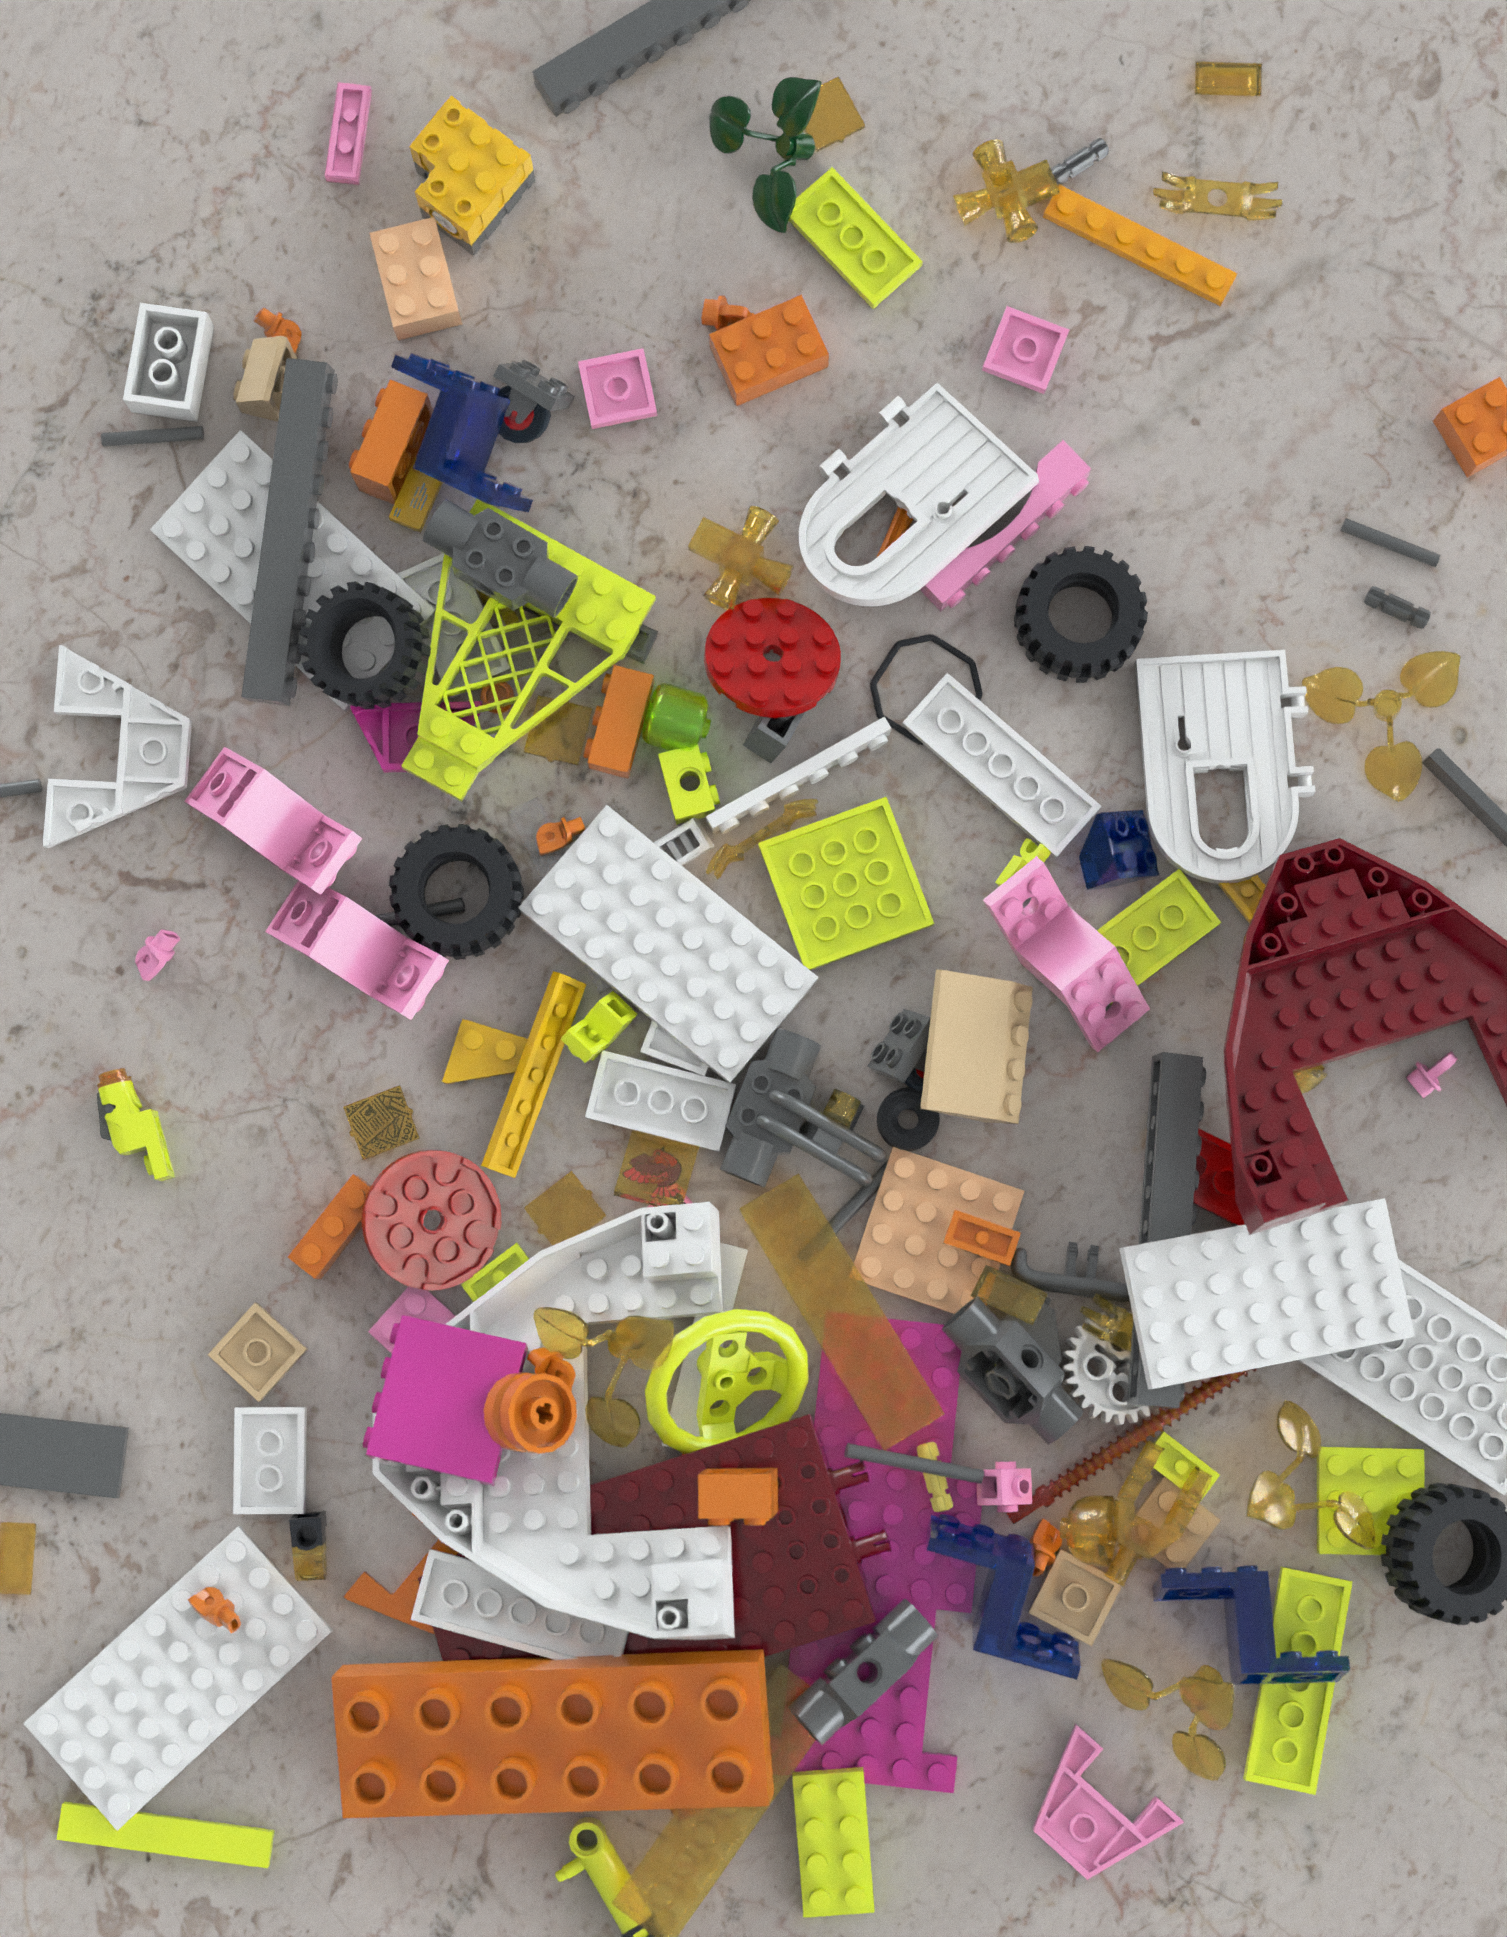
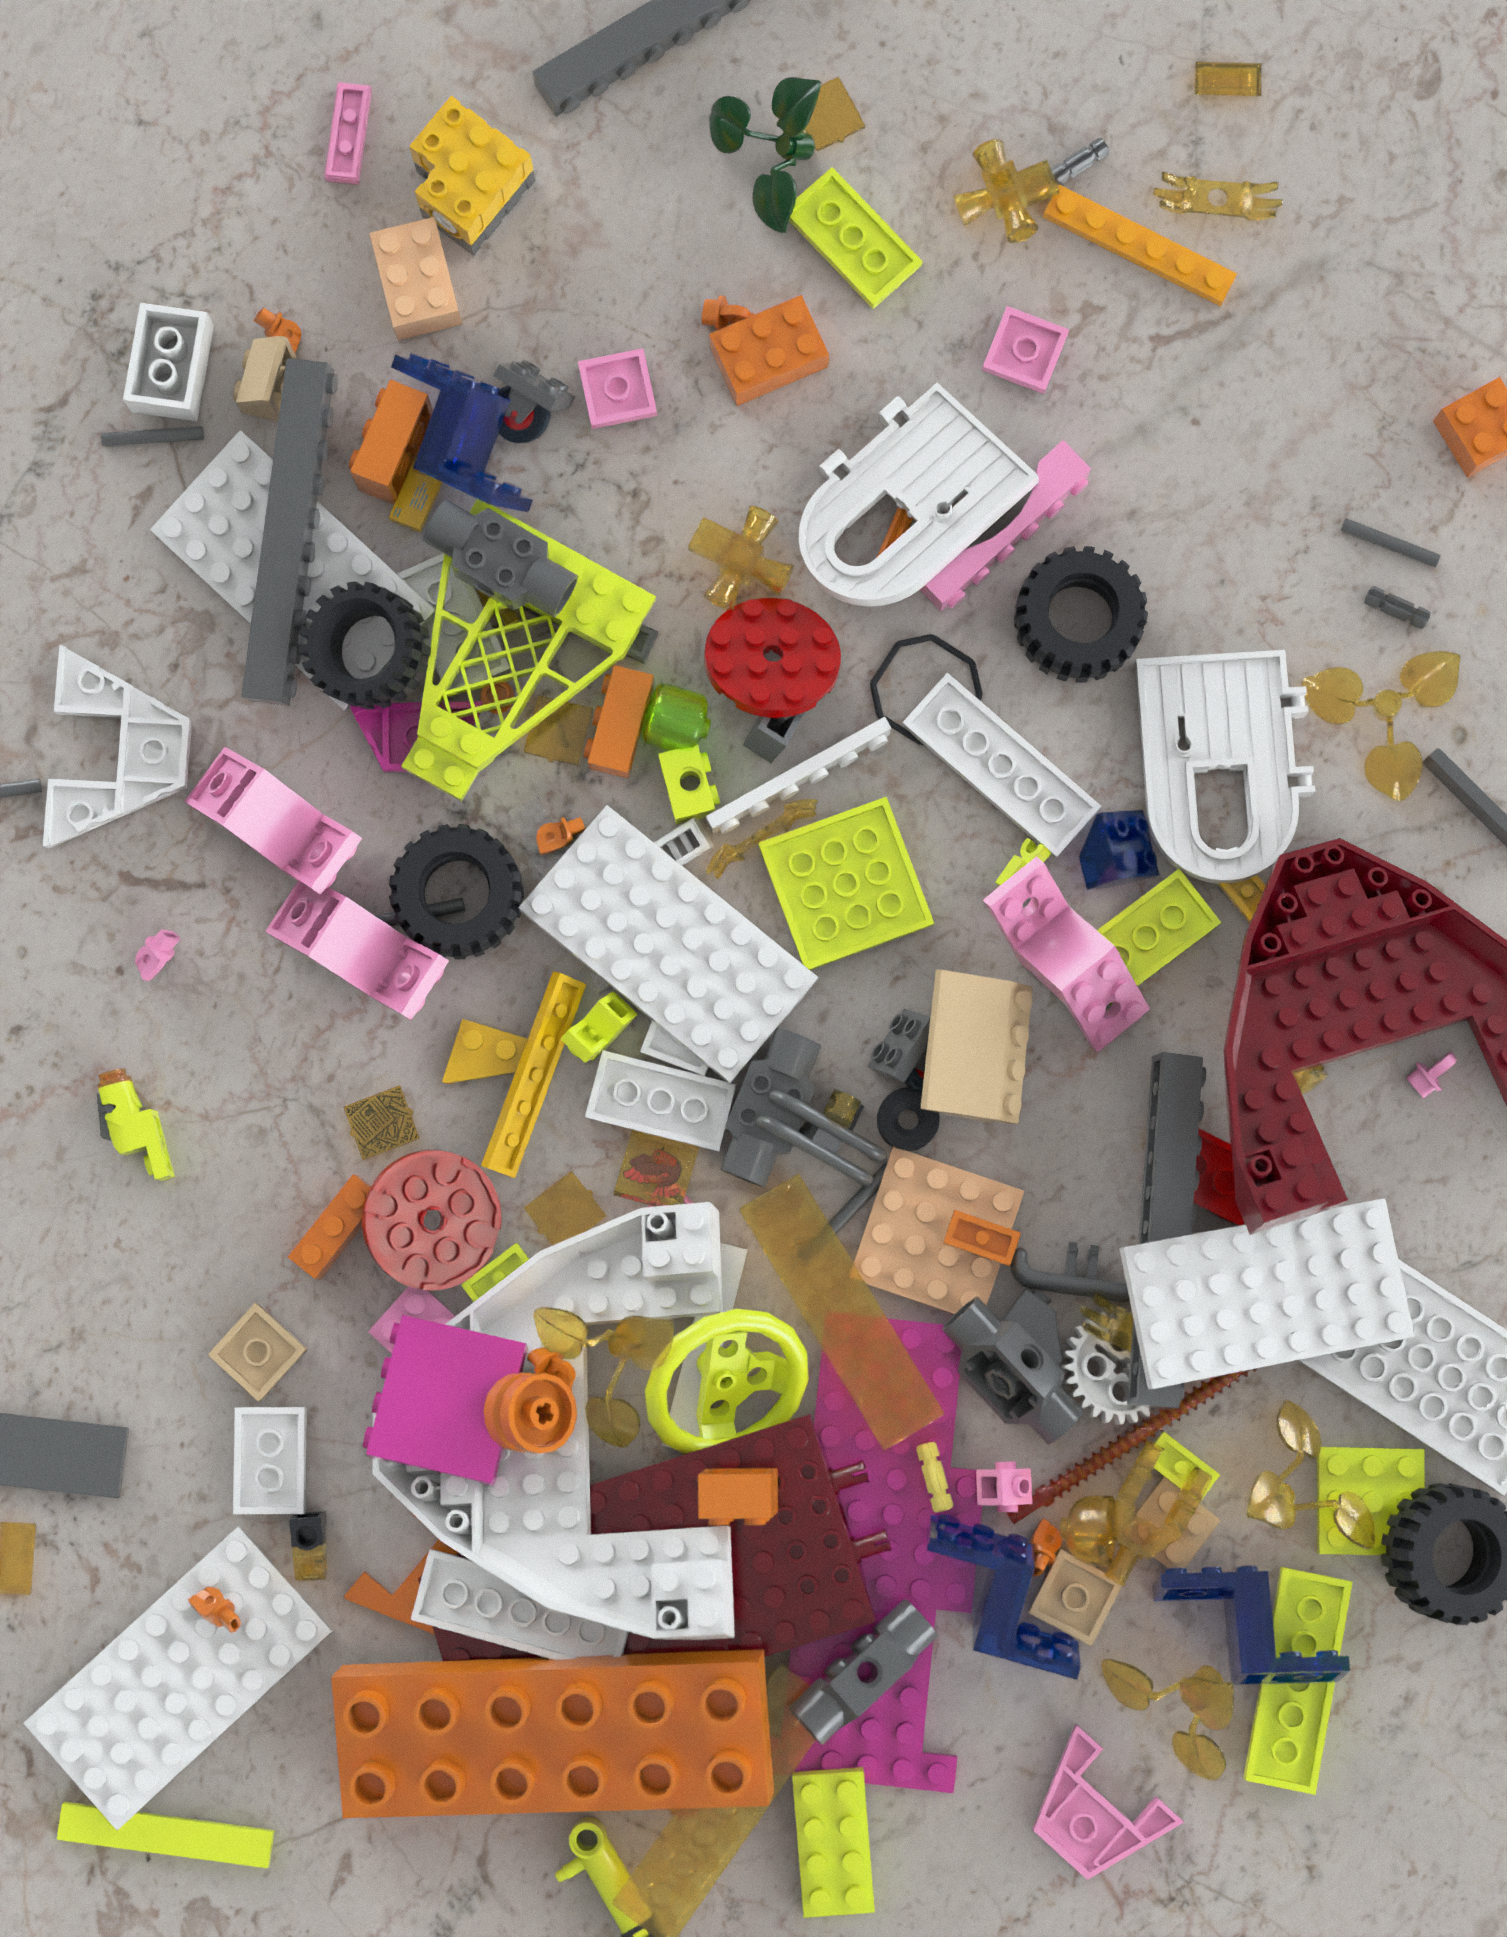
dark grey bar [844,1443,984,1484] -> none
clear yellow tile [971,1265,1048,1325] -> none

